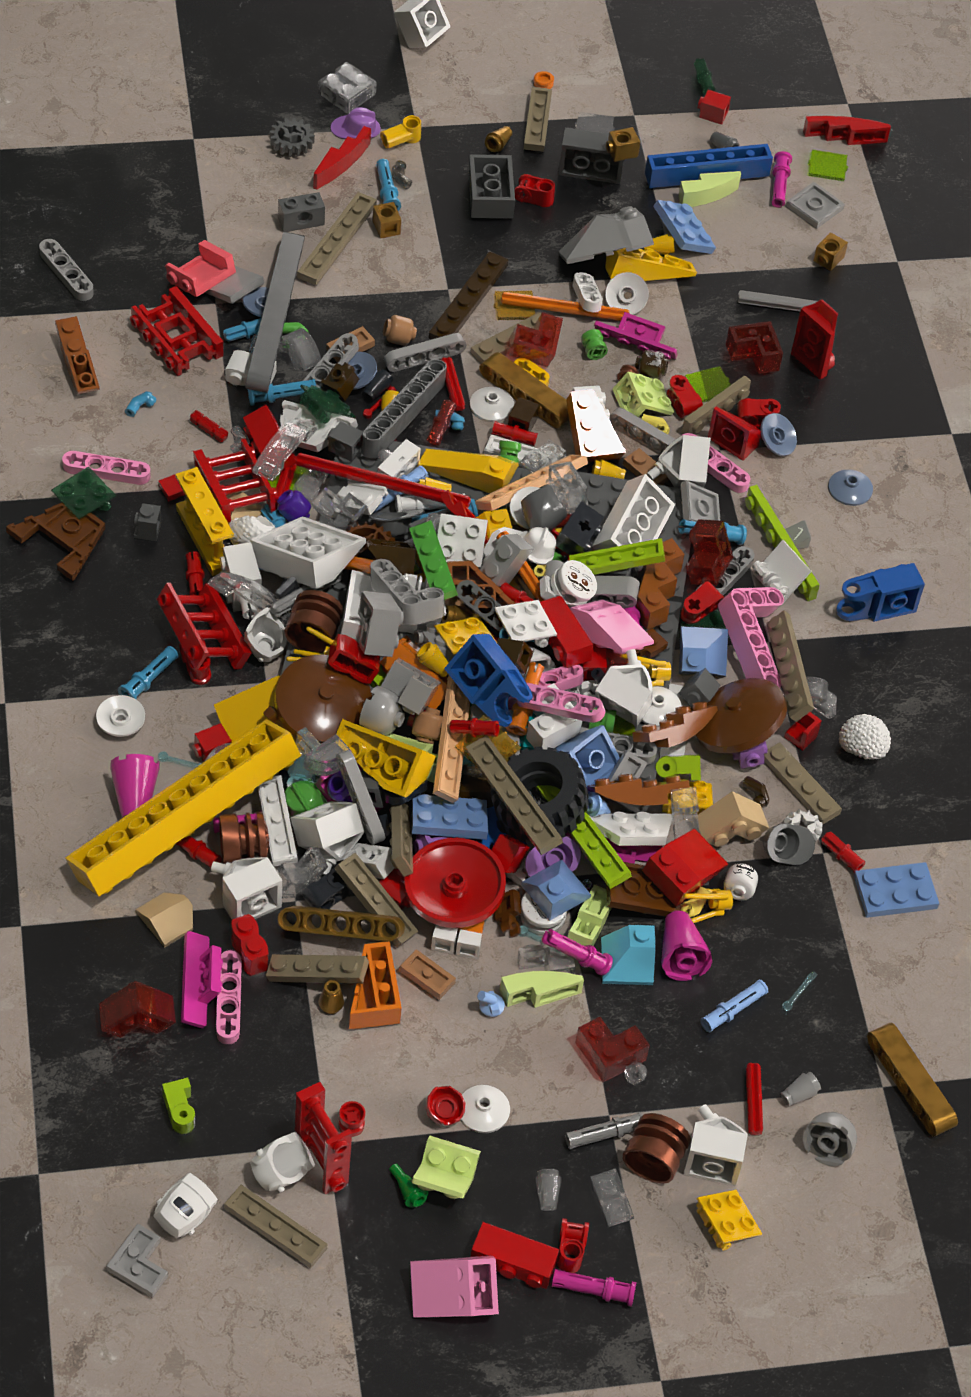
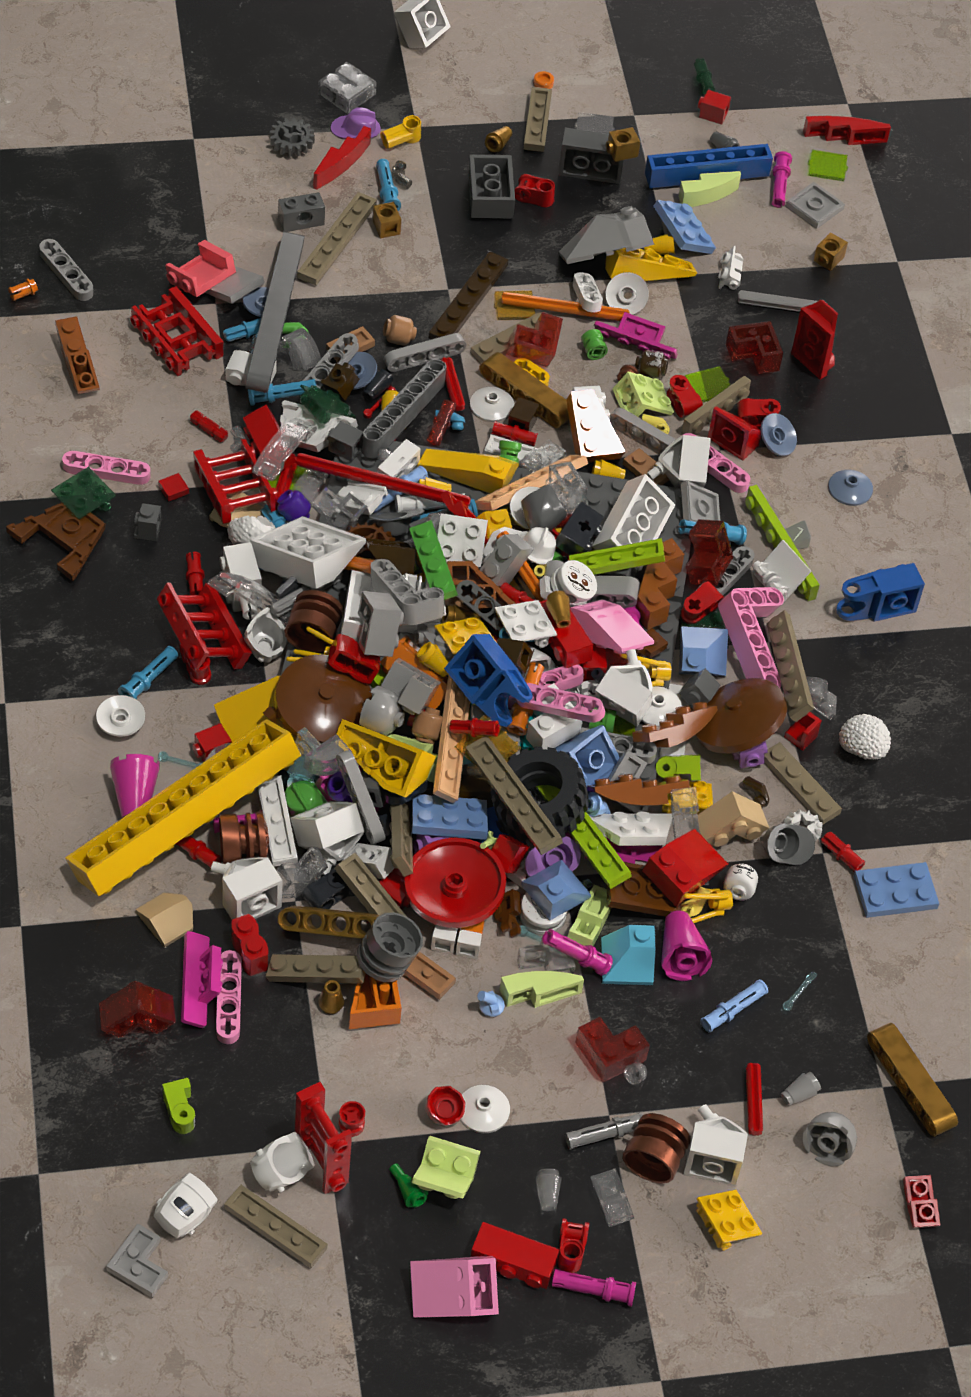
dark azure arm [125,391,157,417] -> none
yellow fence [175,467,234,576] -> none
none -> orange pin [8,279,38,301]
none -> dark grey wheel [356,912,423,982]
none -> yellowish green hand [480,831,498,850]
none -> pearl gold cone [546,591,571,628]
none -> white hinge [718,246,743,290]
none -> slope [903,1175,940,1228]

